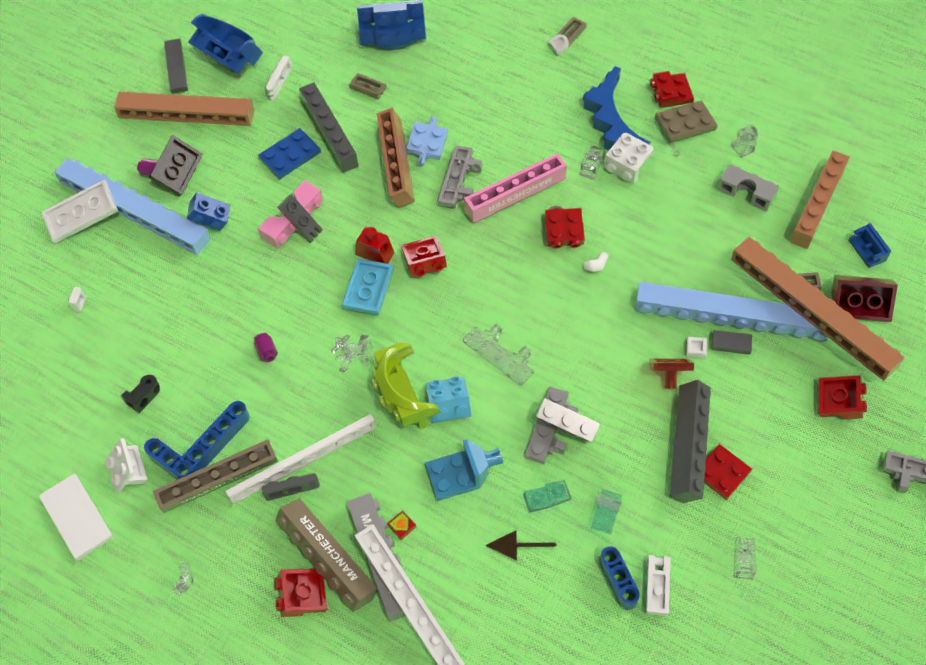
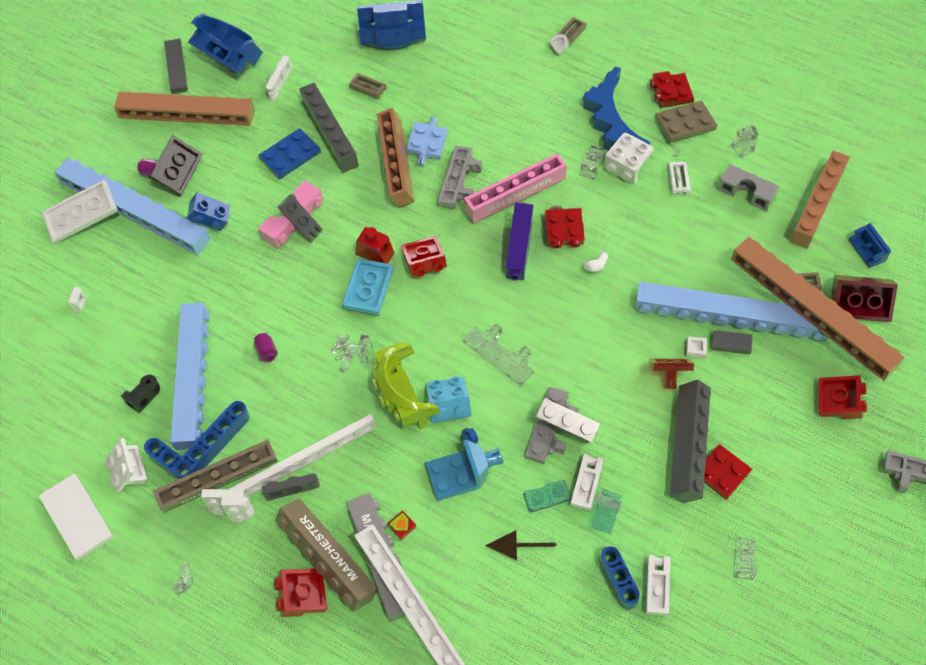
none -> light blue brick [171,302,210,450]
none -> white plate [201,489,254,523]
none -> blue plate [461,428,478,444]
none -> dark purple slope [506,202,533,280]
none -> white plate [571,453,604,511]
none -> white tile [668,162,691,195]

